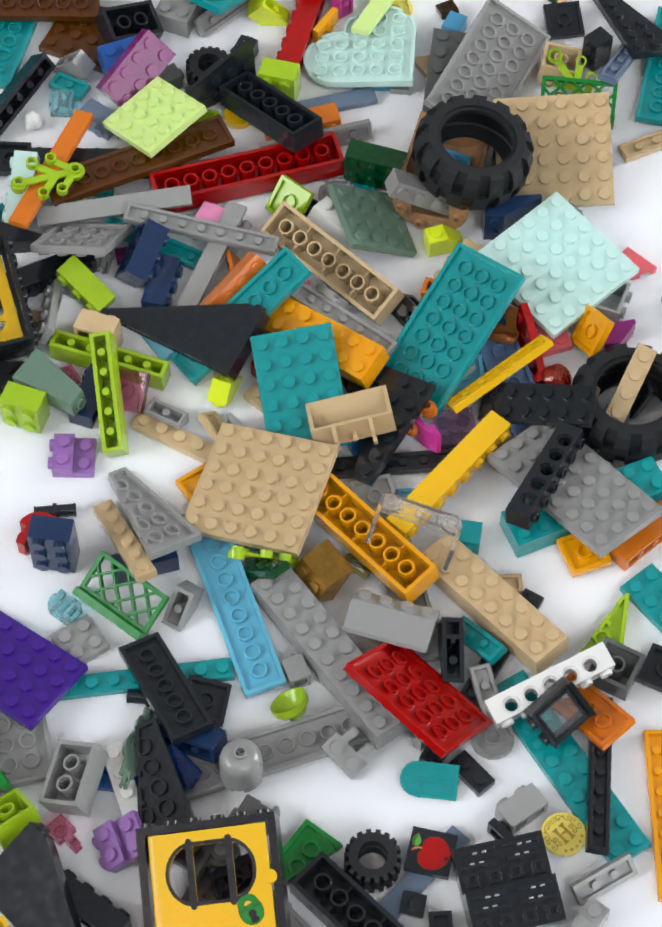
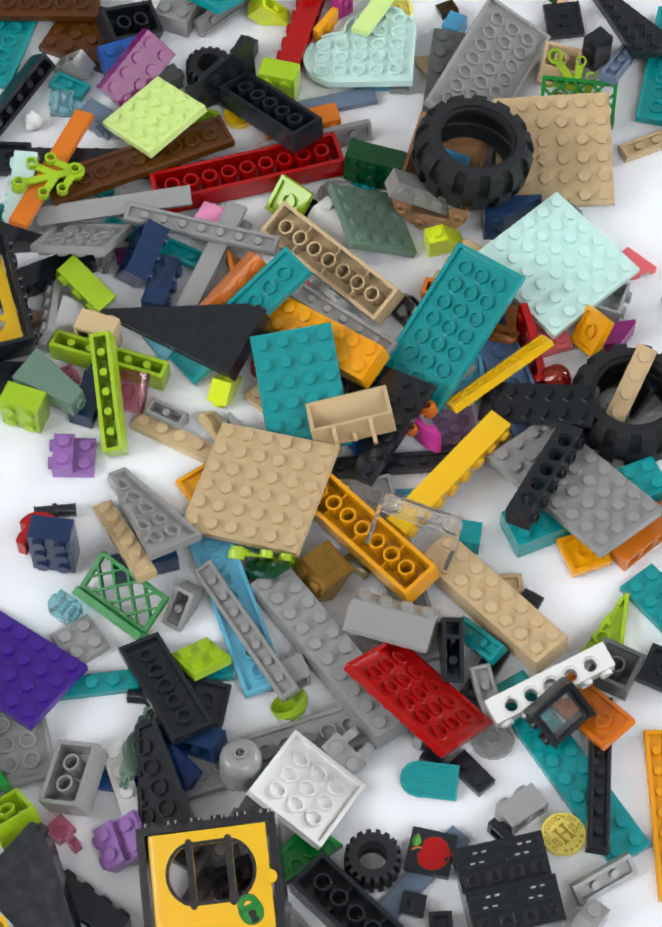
none -> lime plate [172,637,232,681]
none -> light grey tile [193,559,301,703]
none -> white plate [246,730,366,851]

